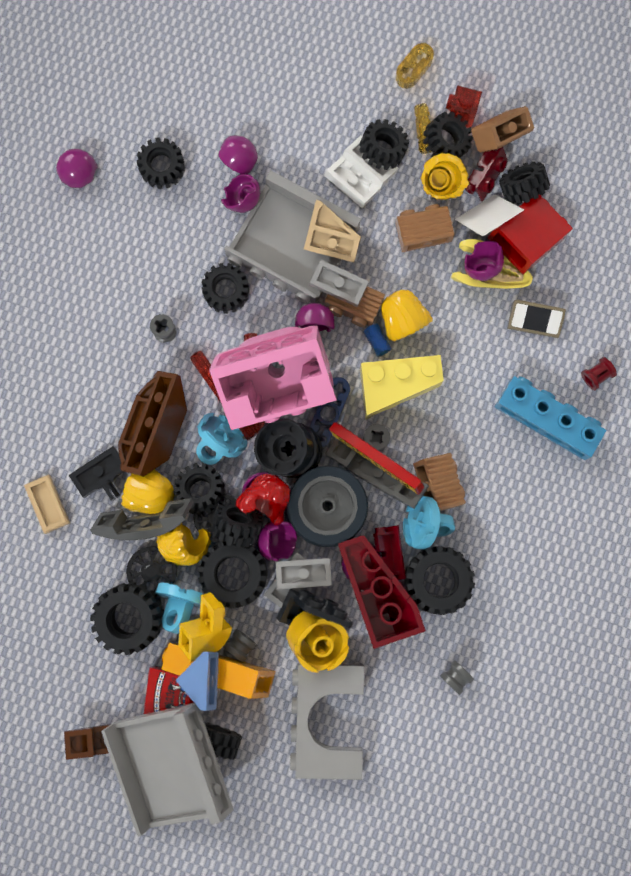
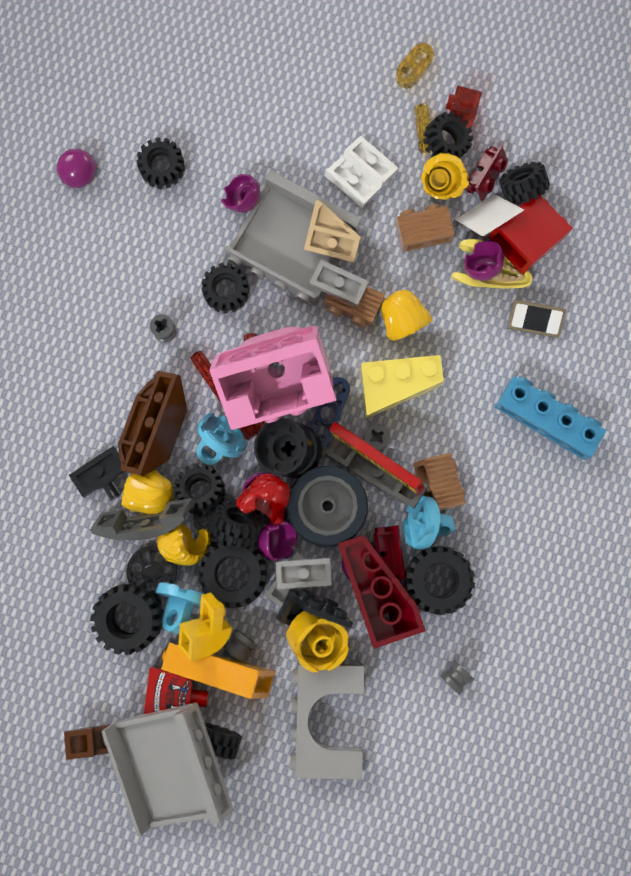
tan tile [24,474,70,534] -> none
medium blue slope [176,652,219,711] -> none
magenta hair [218,135,258,174] -> none
magenta hair [295,303,335,332] -> none
black tyre [359,119,409,170] -> none
blue piece [363,323,392,357] -> none
medium nougat brick [471,106,534,153] -> none
dark red bush [581,357,617,391] -> none

